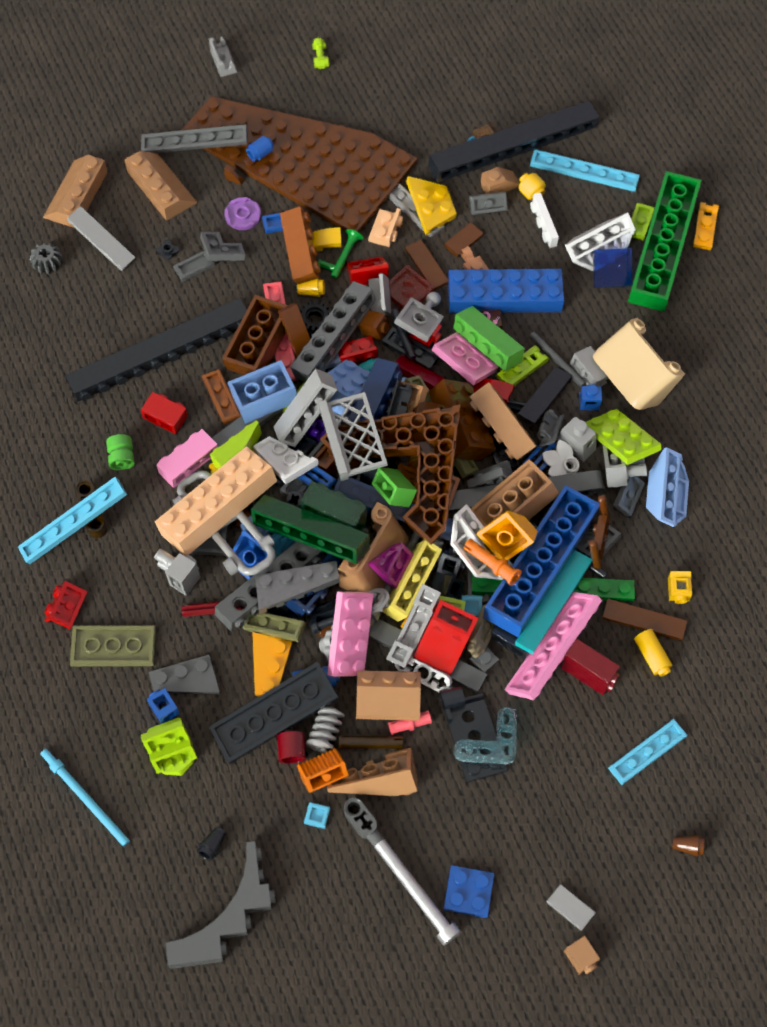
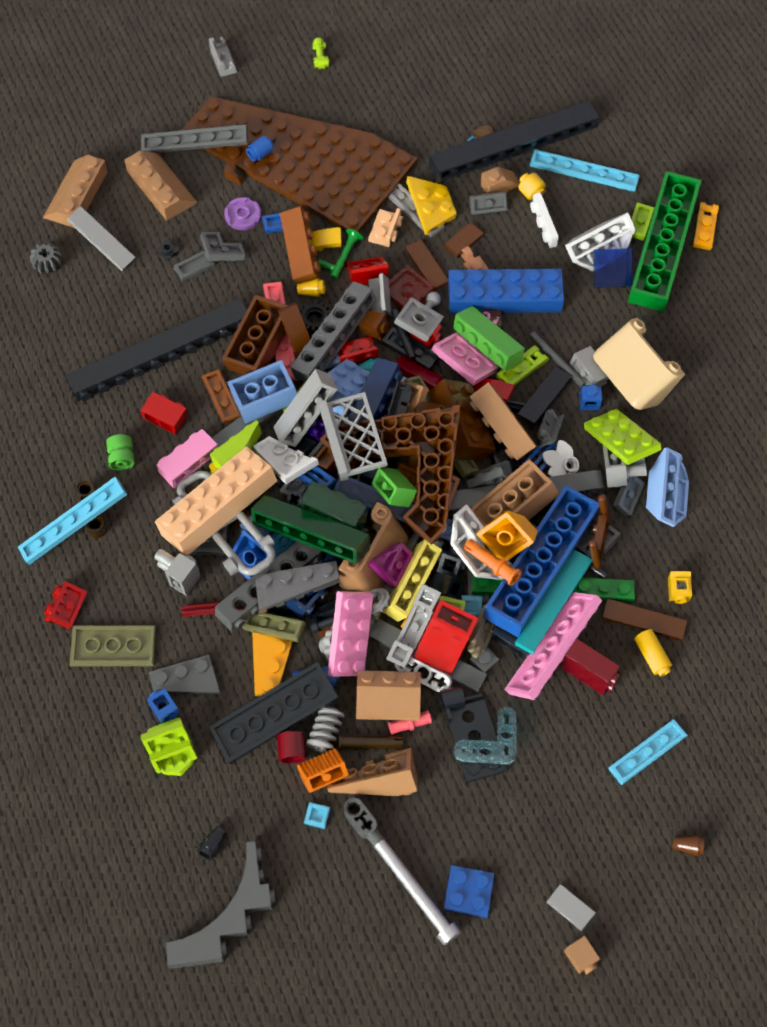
medium azure bar [40,748,130,847] -> none
light grey torso [557,417,596,462] -> none

